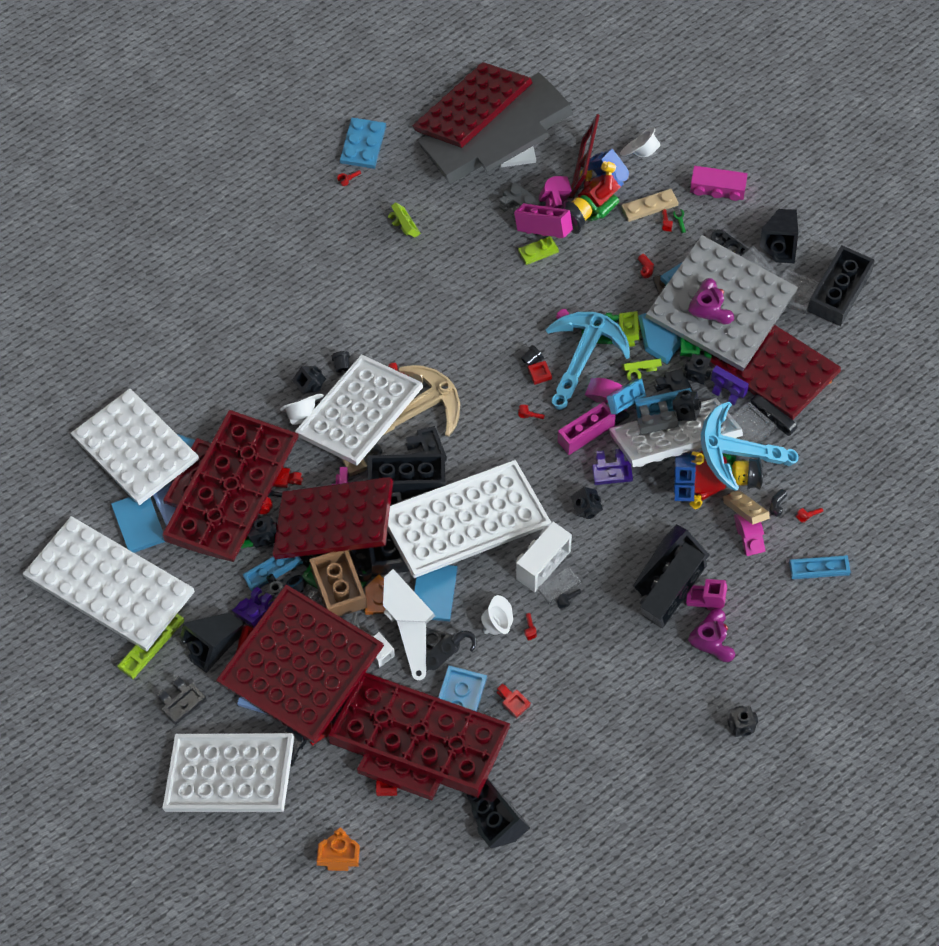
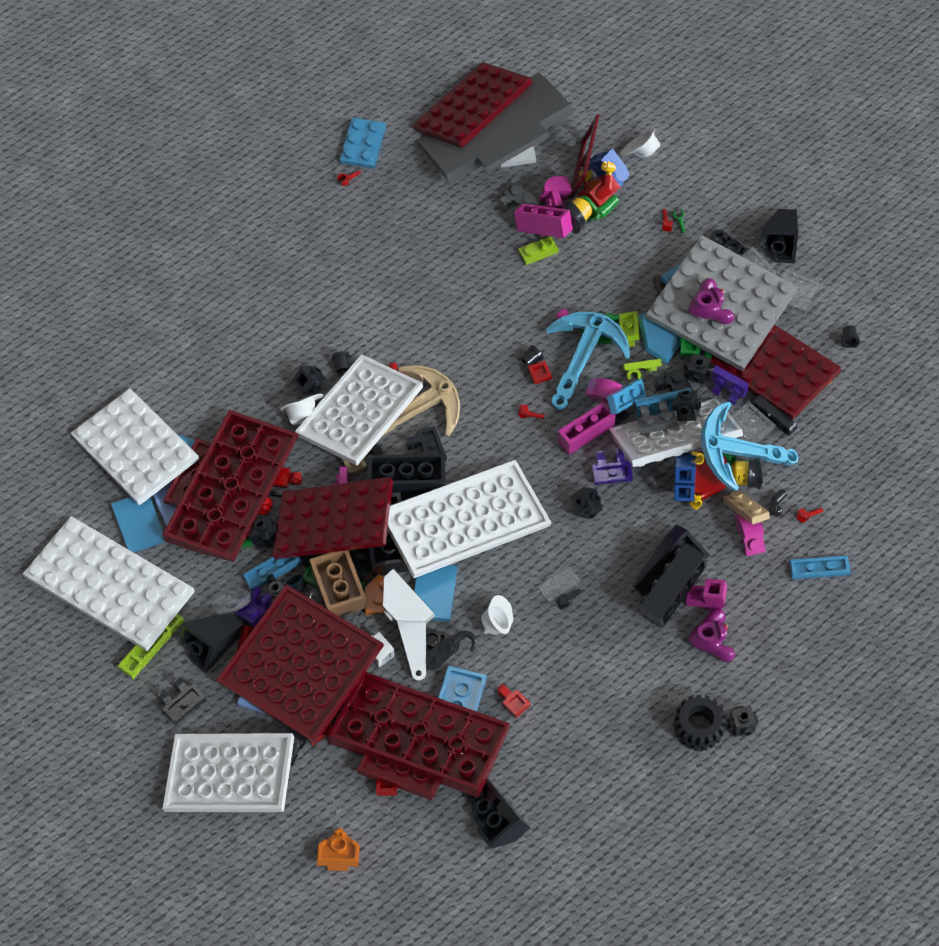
lime plate [388,202,421,238] -> none
white brick [516,522,572,592] -> none
red hand [524,613,537,641] -> none
tan plate [621,189,678,222] -> none
red arm [637,254,654,278] -> none
dark pink brick [690,166,748,201] -> none
black brick [807,245,875,326] -> none
none -> clear tile [212,589,251,614]
none -> black tyre [674,695,726,751]
none -> black piece [841,325,860,348]

